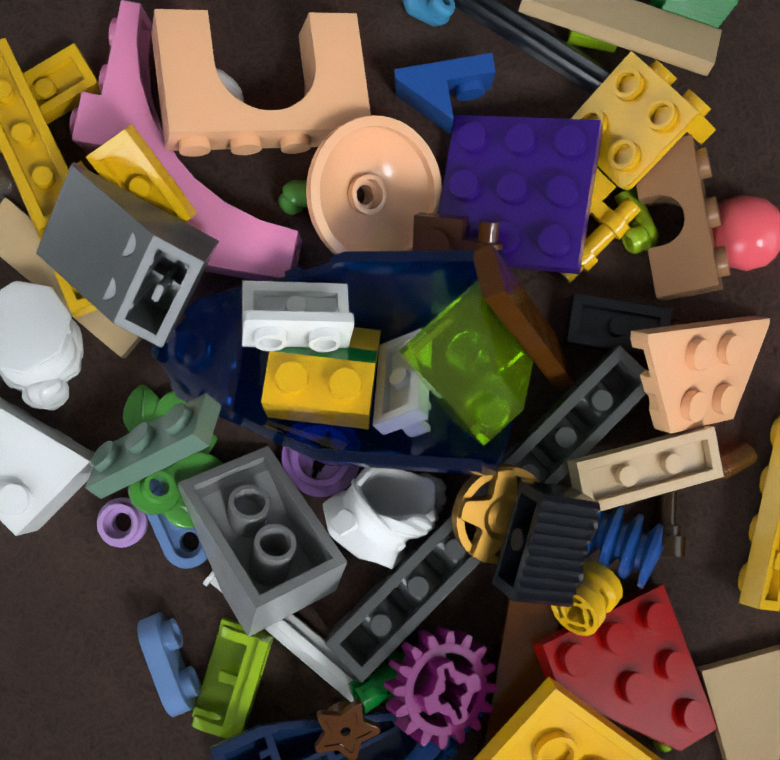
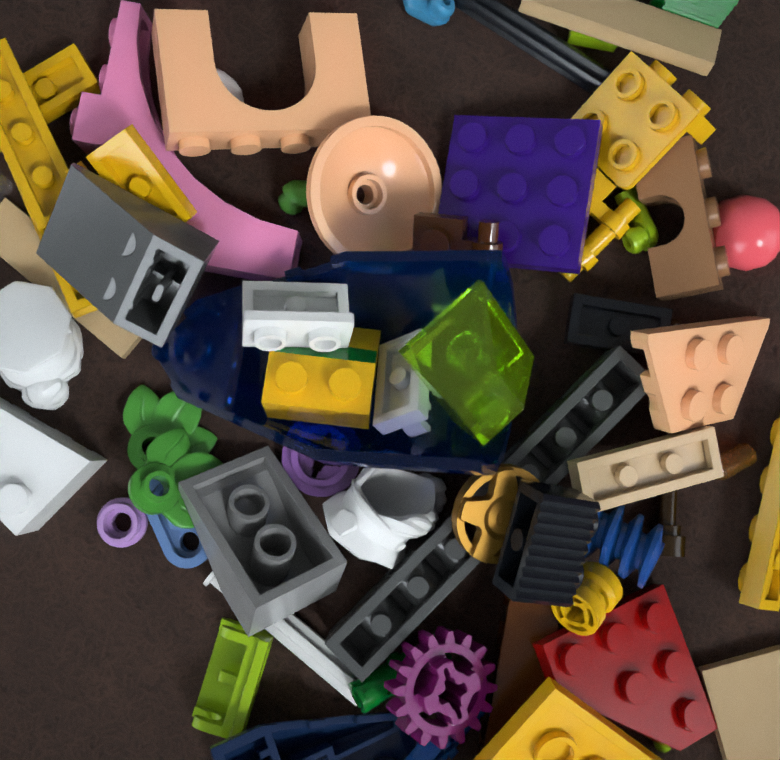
sand green plate [85,393,221,499] -> none
medium blue plate [137,612,201,717] -> none
reddish brown plate [314,699,380,760] -> none
blue slope [394,53,496,134] -> none
reddish brown tile [473,244,575,390] -> none

